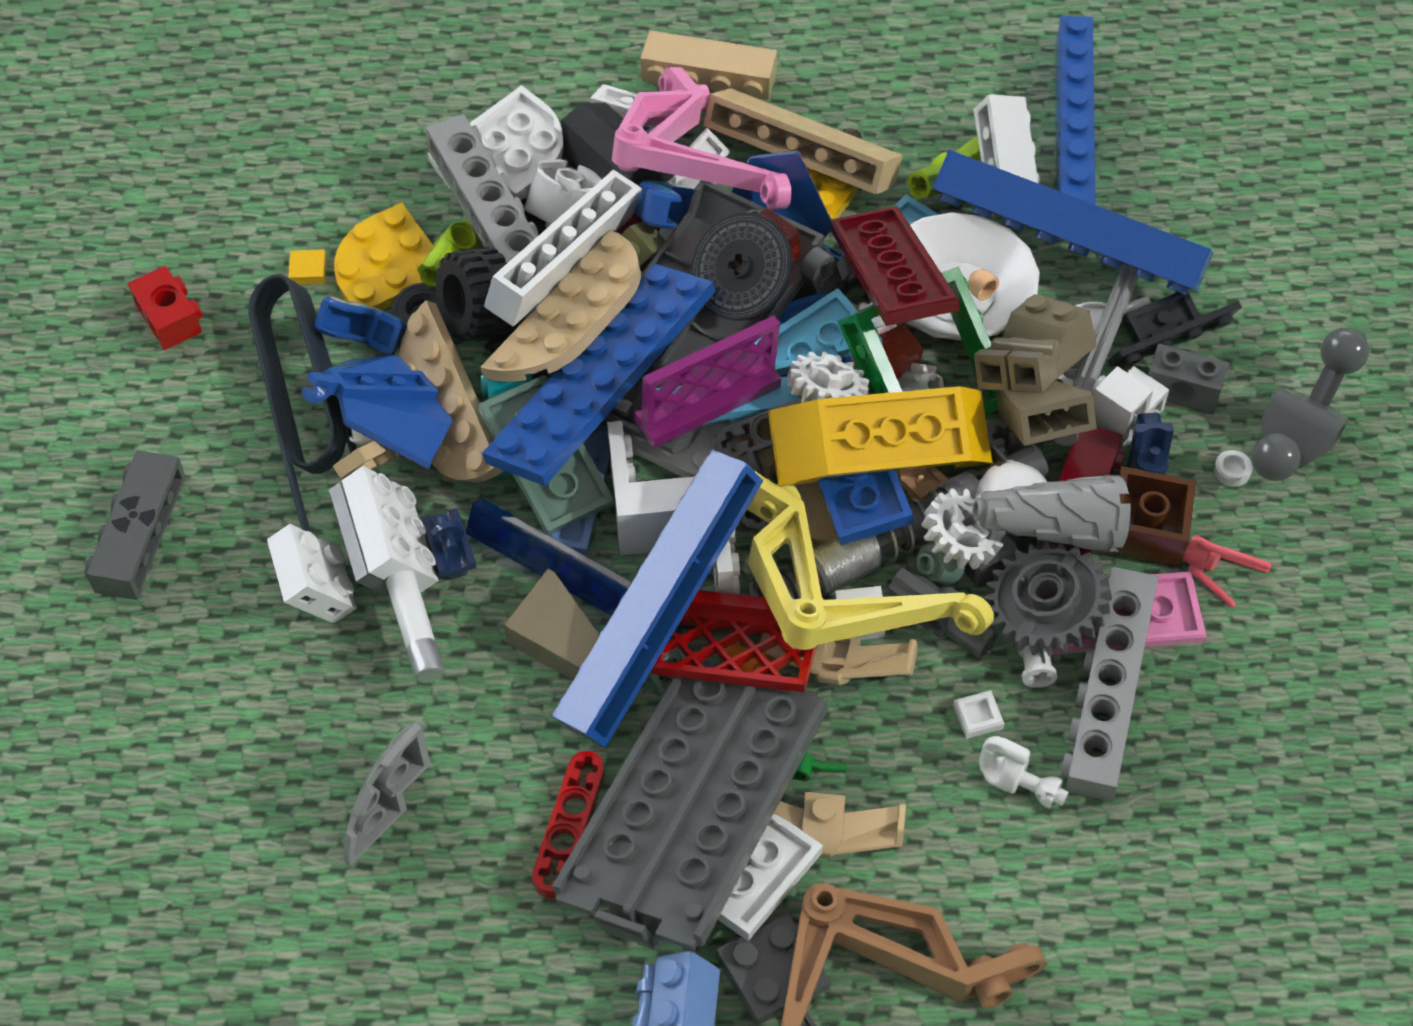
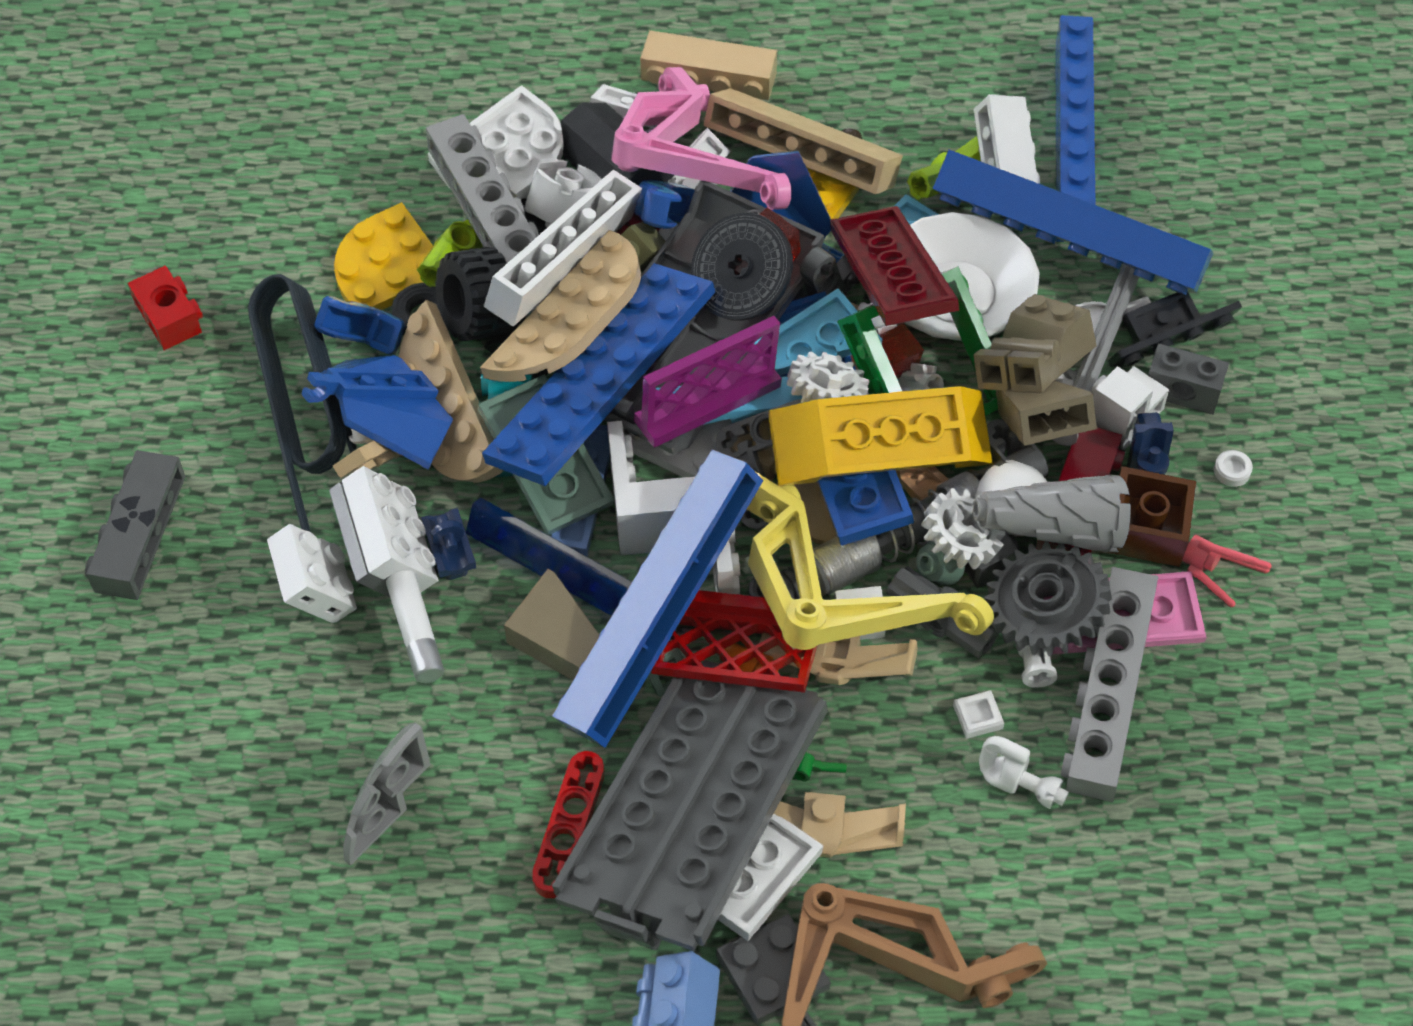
yellow tile [288,249,326,285] -> none
light nougat hinge [968,269,999,301] -> none
dark grey piece [1251,328,1369,481] -> none

